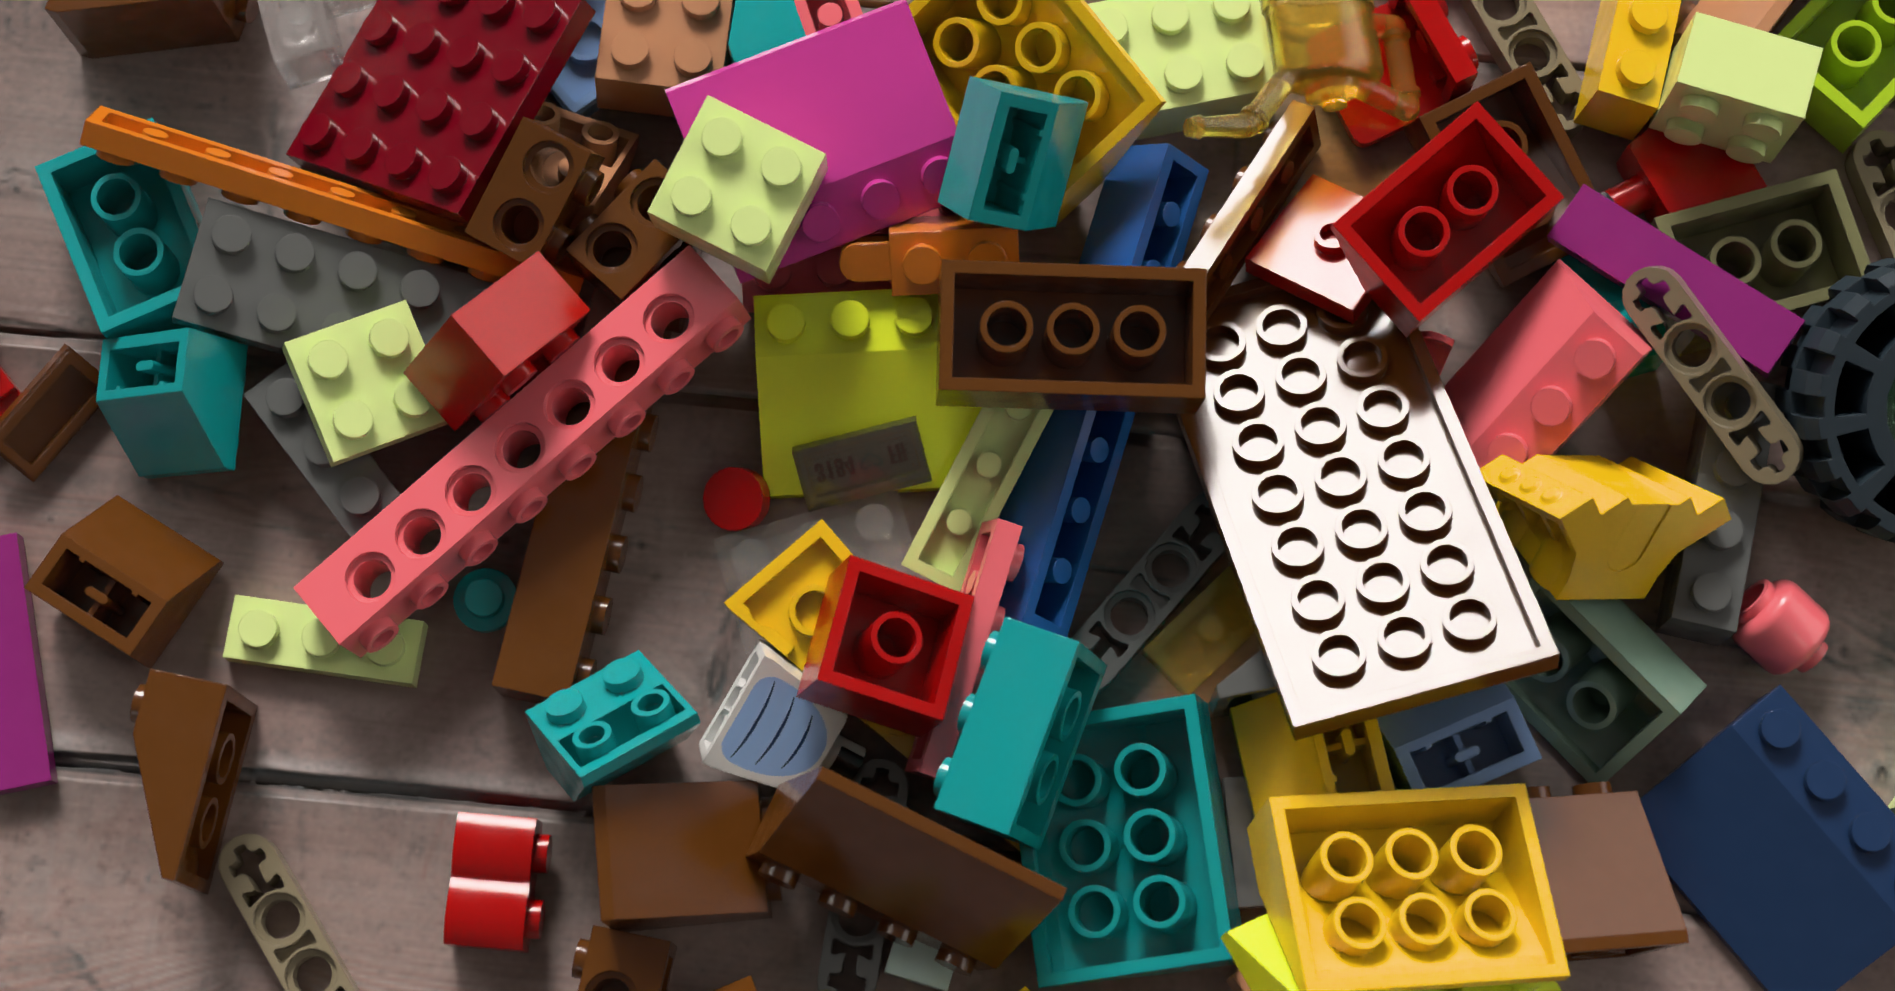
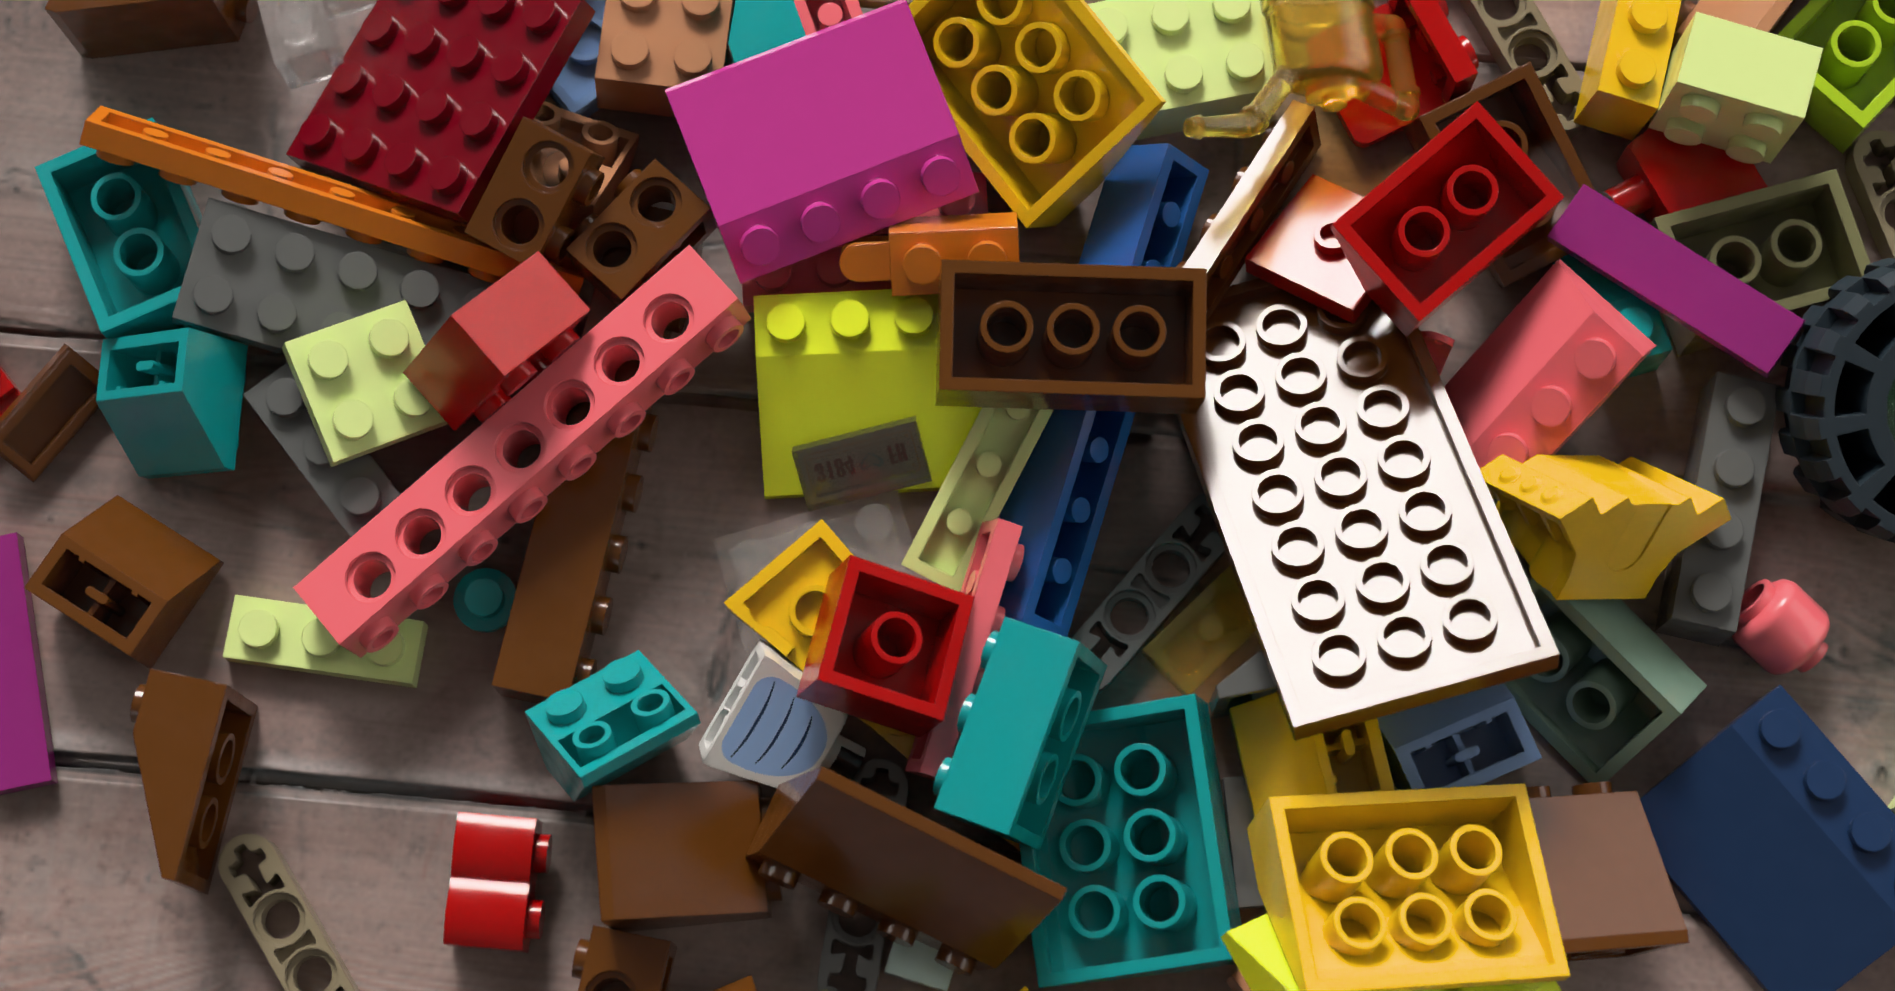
yellowish green brick [647,95,828,284] -> none
red tile [703,467,770,531] -> none
teal slope [937,76,1089,231] -> none
dark tan beam [1622,265,1804,485] -> none

